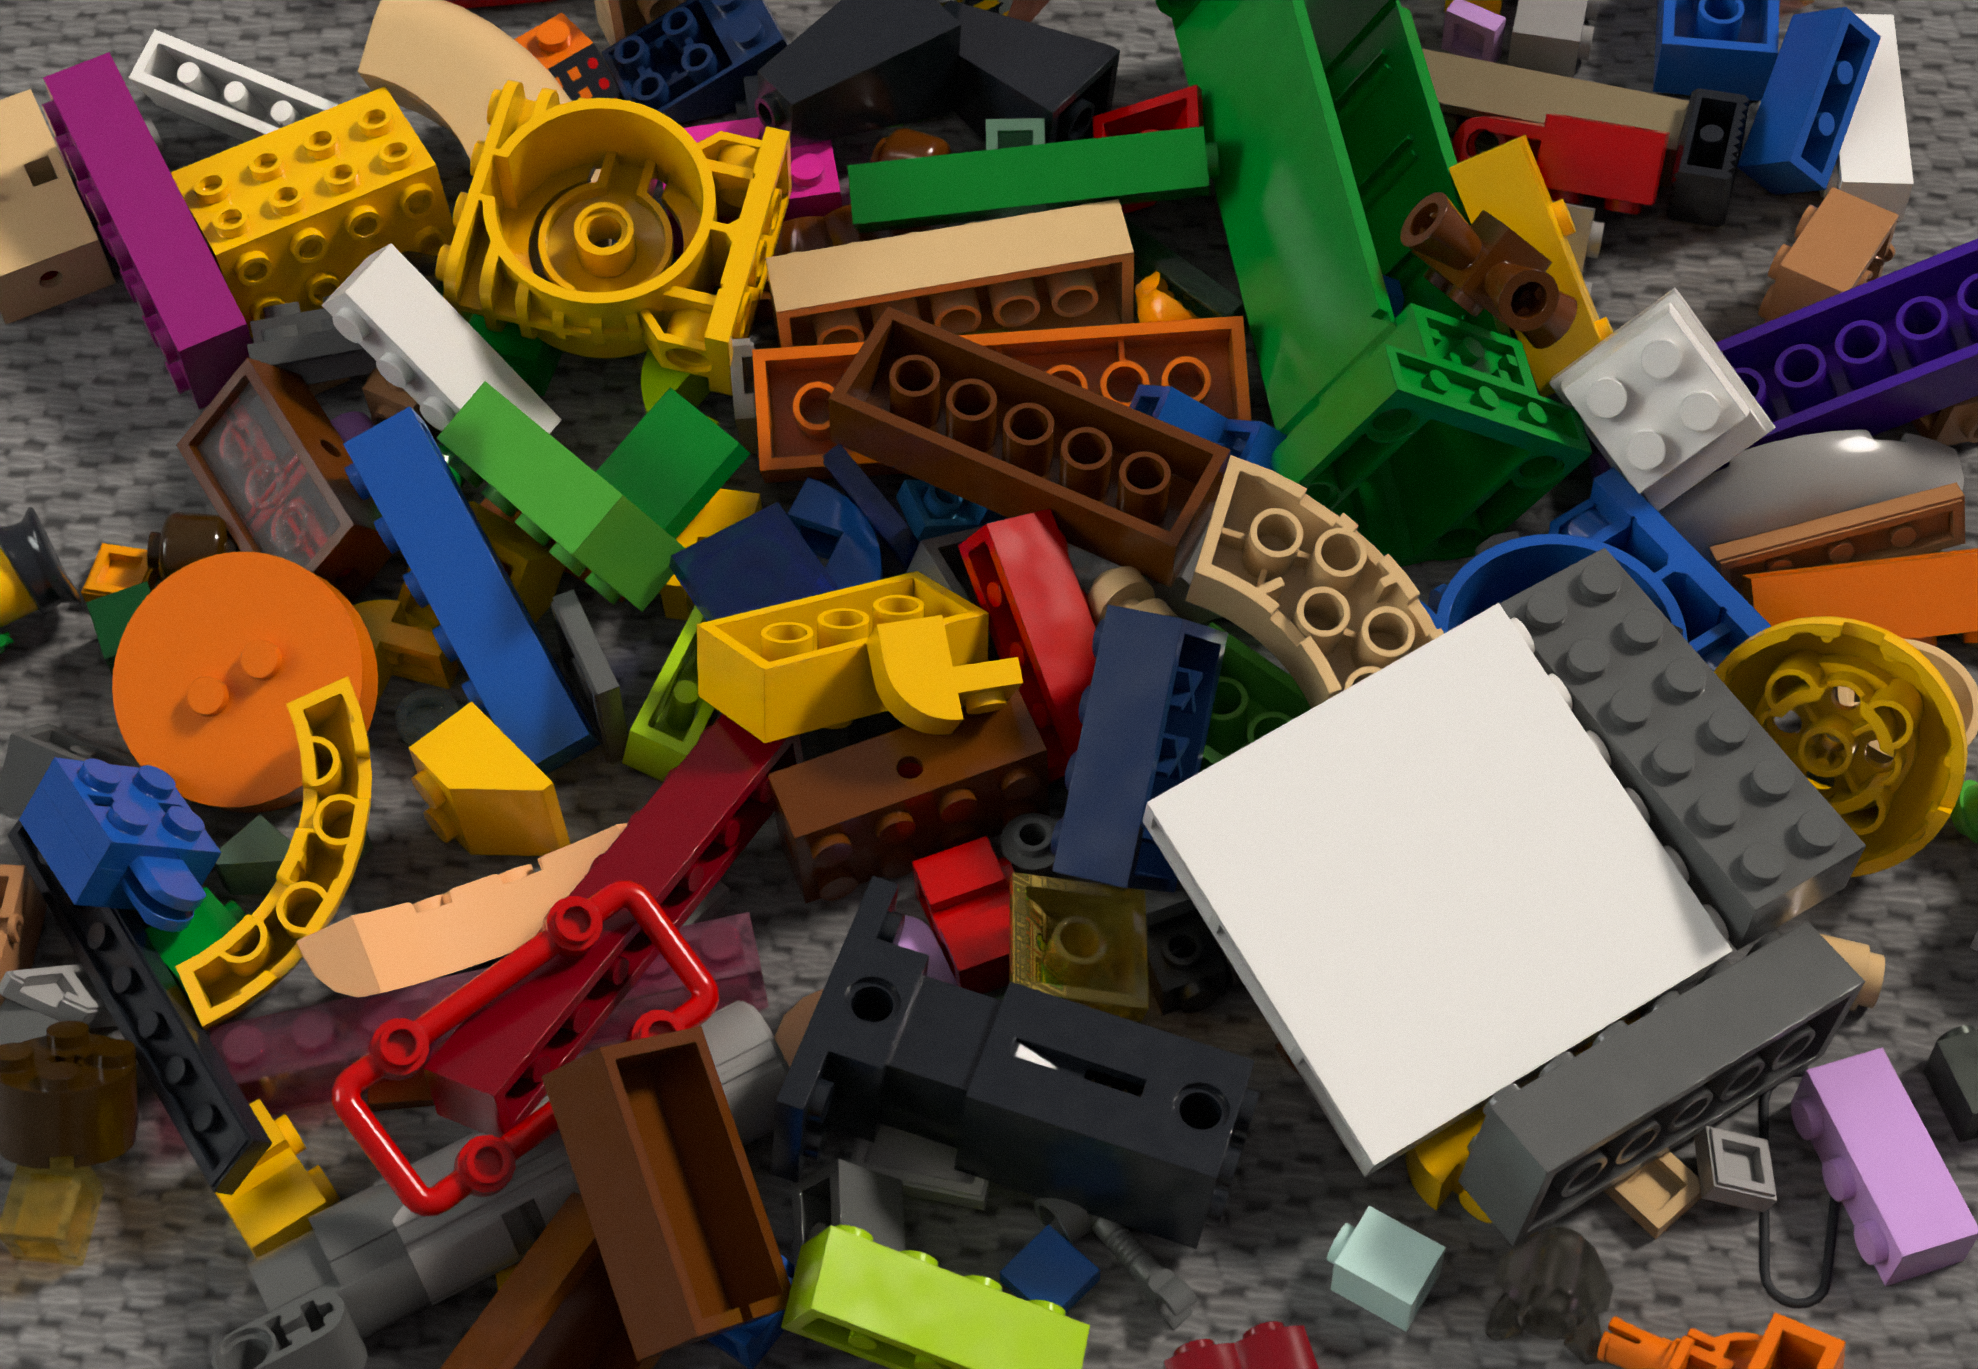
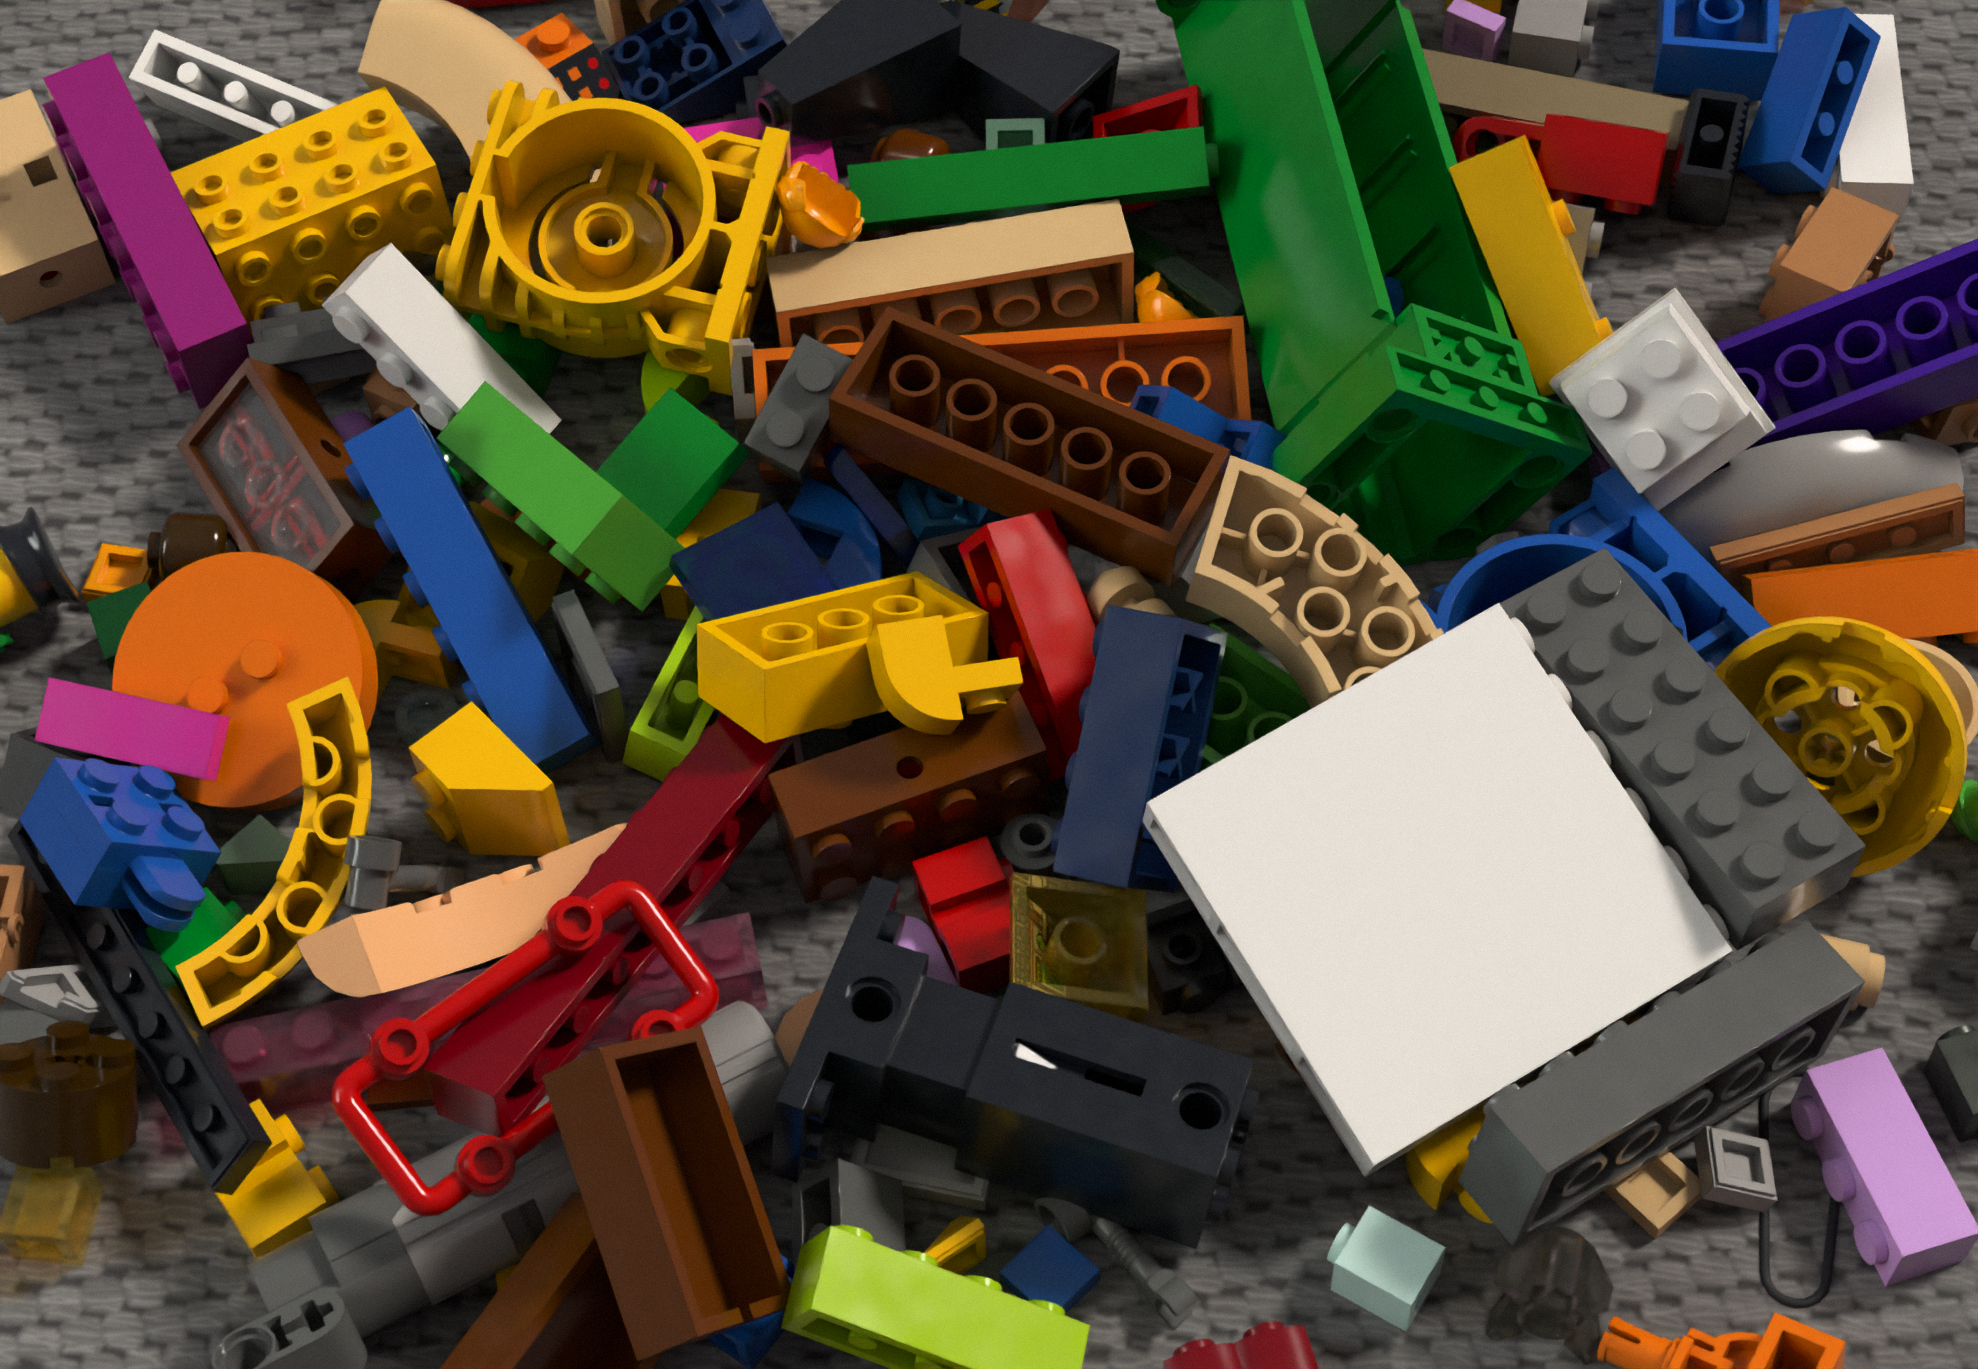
reddish brown brick [1400,192,1577,349] -> none
none -> dark pink tile [34,678,230,781]
none -> dark grey brick [344,835,466,910]
none -> dark grey brick [744,333,853,485]
none -> light orange hair [776,161,865,249]
none -> yellow slope [924,1216,987,1275]

